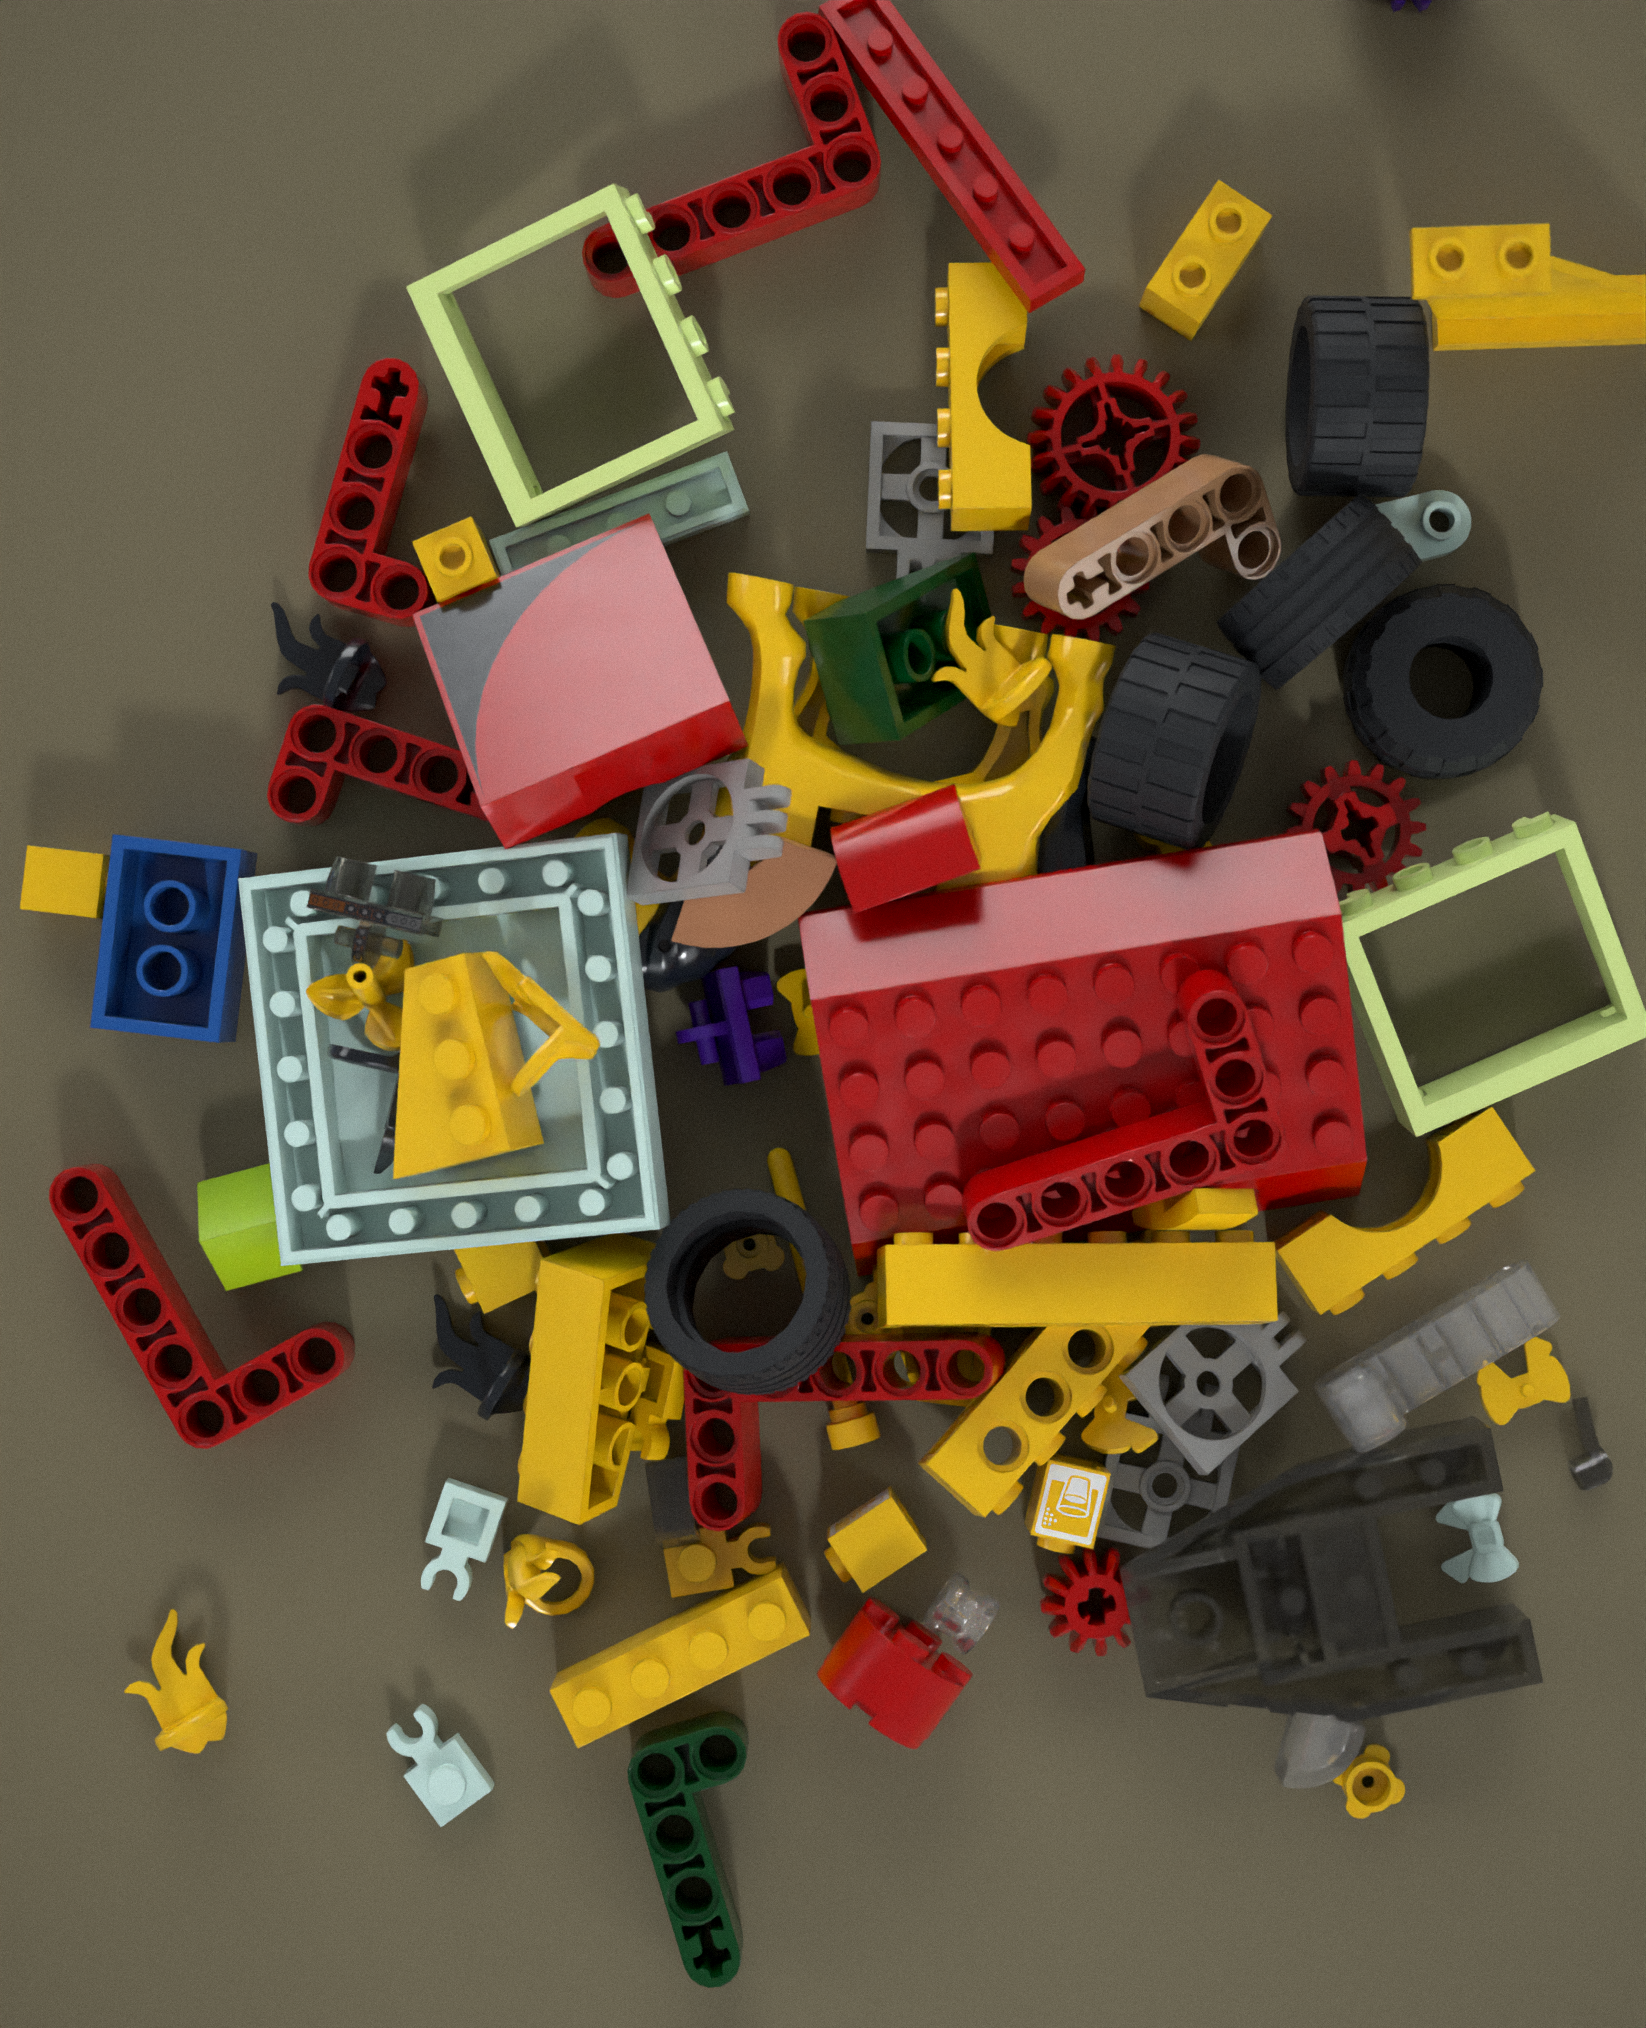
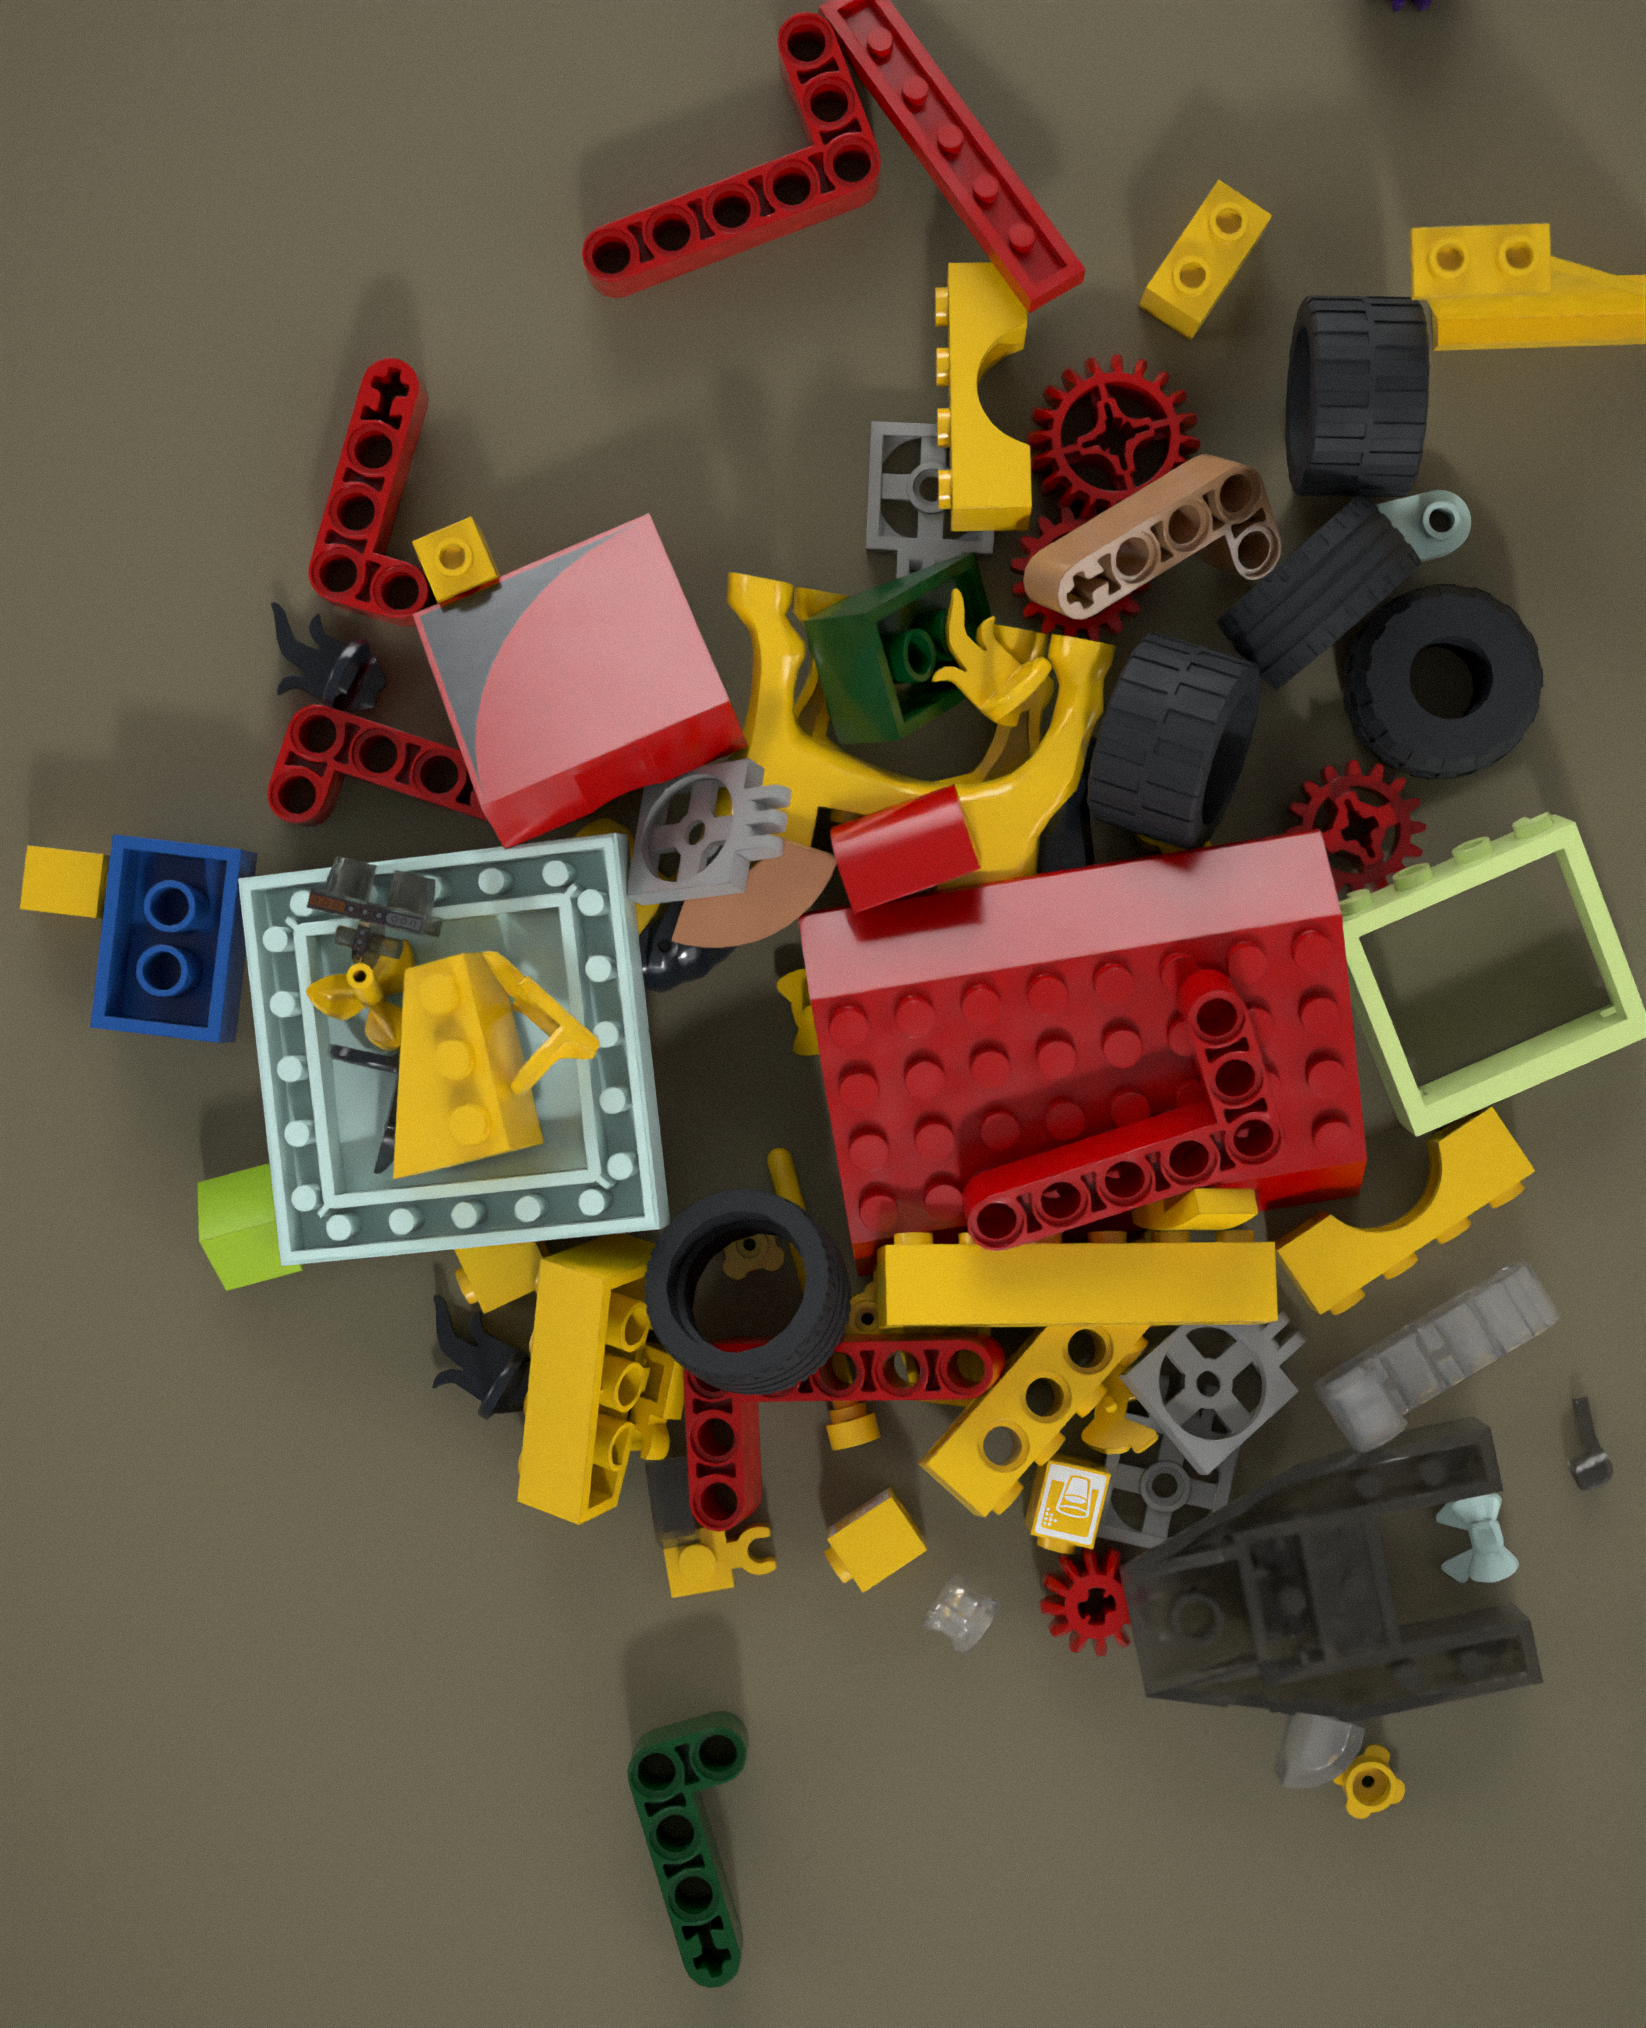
red beam [49,1164,355,1449] -> none
yellow piece [124,1609,229,1754] -> none
light aqua plate [386,1704,495,1827] -> none
yellowish green window [406,184,735,528] -> none
light aqua plate [421,1478,509,1601] -> none
light aqua tile [489,451,750,576] -> none
yellow piece [503,1534,595,1629] -> none
yellow brick [549,1562,811,1748] -> none
dark purple hips [675,966,787,1086] -> none
red brick [817,1596,973,1749] -> none
yellow piece [1476,1335,1571,1425] -> none

